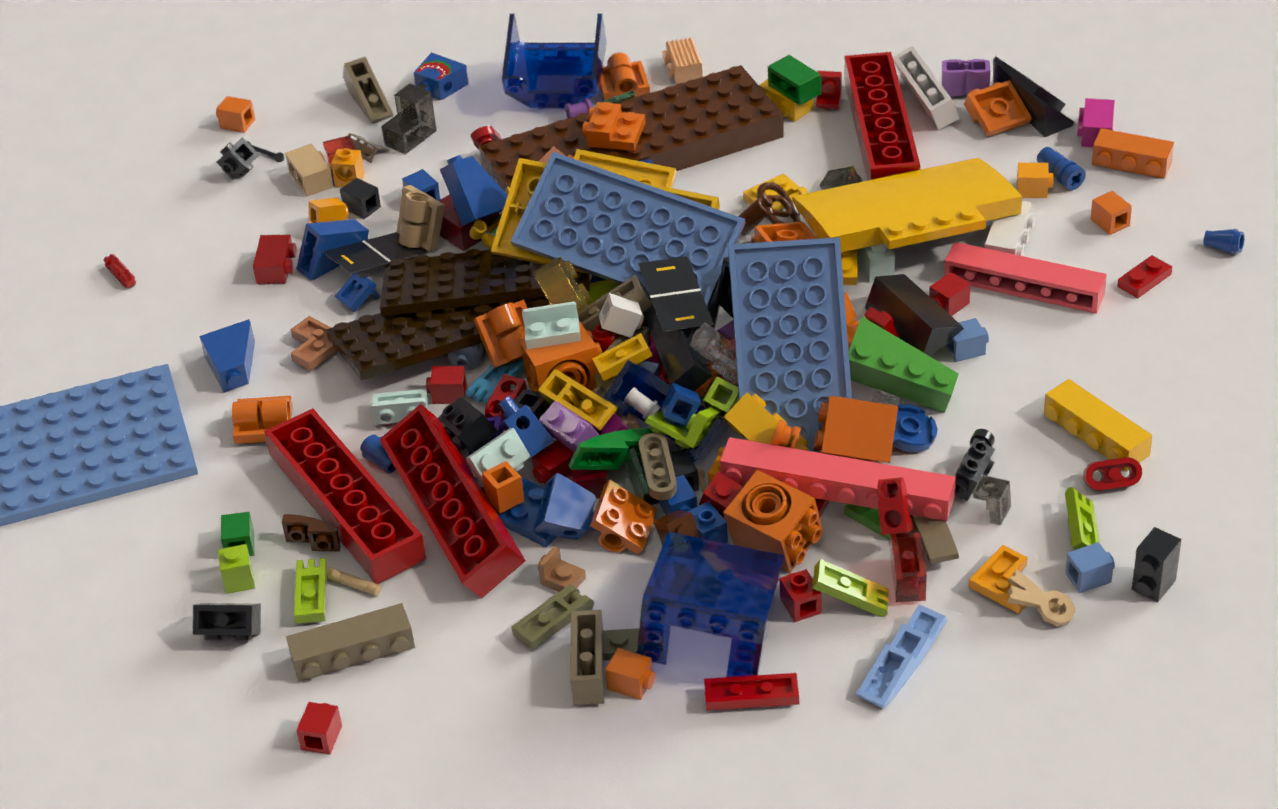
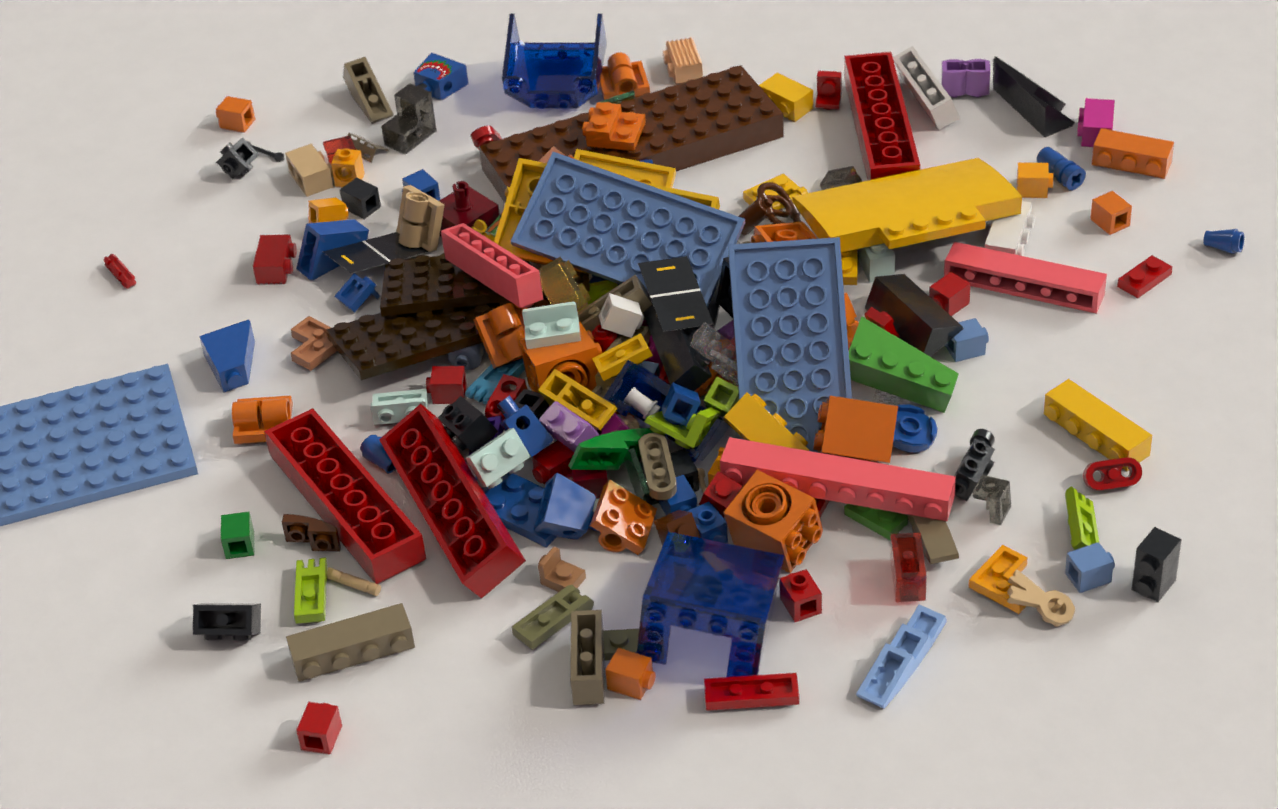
lime brick [218,544,255,594] -> none
blue slope [440,155,508,226] -> none
orange brick [482,461,524,513] -> none
medium lavender bush [565,98,593,119] -> none
green brick [768,55,821,106] -> none
orange wheel [770,420,801,448] -> none
lime hinge [812,559,889,617] -> none
red leg [877,477,913,535] -> none
orange plate [964,80,1032,137] -> none
none -> coral brick [441,223,543,308]

